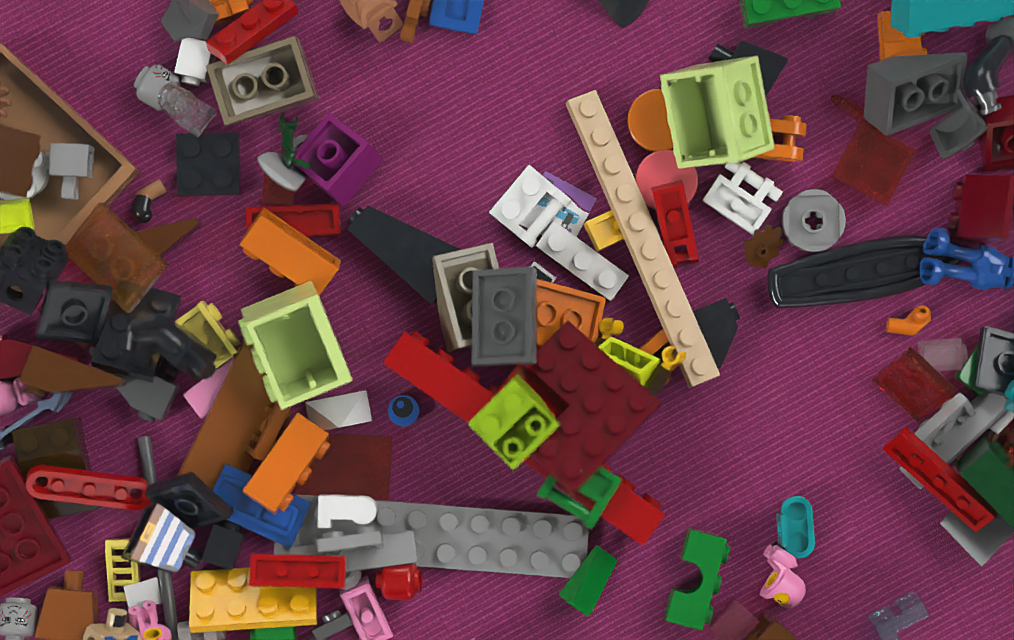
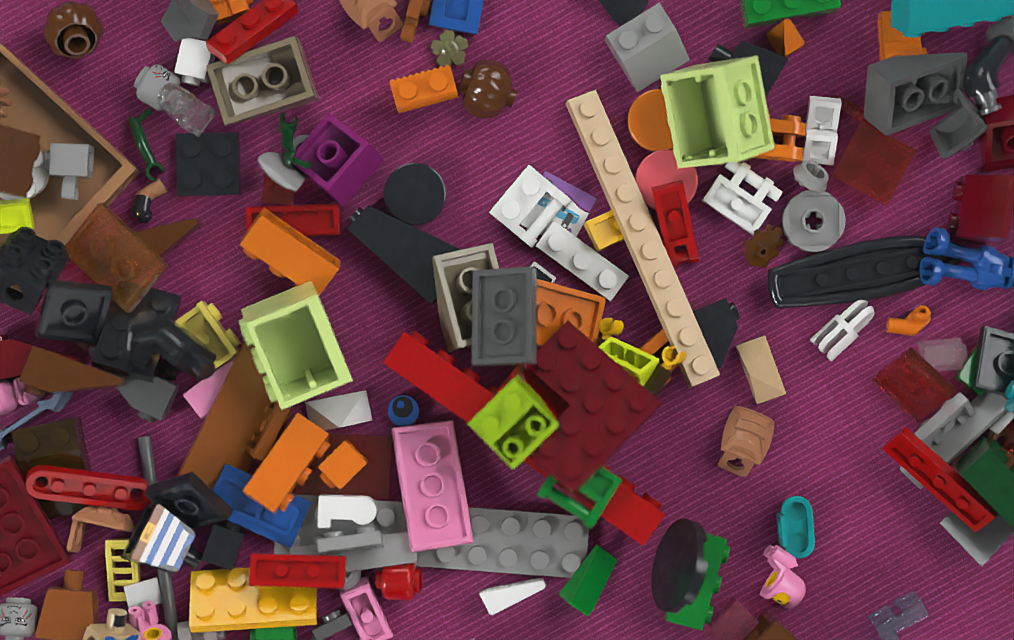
none -> reddish brown plant [43,1,104,59]
none -> nougat piece [67,505,135,553]
none -> dark green piece [128,108,165,181]
none -> orange brick [318,440,369,489]
none -> black tile [384,163,446,225]
none -> orange brick [390,64,458,113]
none -> bright pink tile [391,419,474,553]
none -> olive plant [430,29,469,67]
none -> reddish brown plant [457,60,517,119]
none -> white slope [479,578,546,615]
none -> light grey slope [605,2,690,93]
none -> black tile [651,518,708,614]
none -> nougat piece [718,405,775,477]
none -> tan slope [735,335,786,404]
none -> orange slope [766,18,805,57]
none -> light grey hat [793,160,829,192]
none -> white slope [803,96,842,165]
none -> white arm [810,300,874,362]

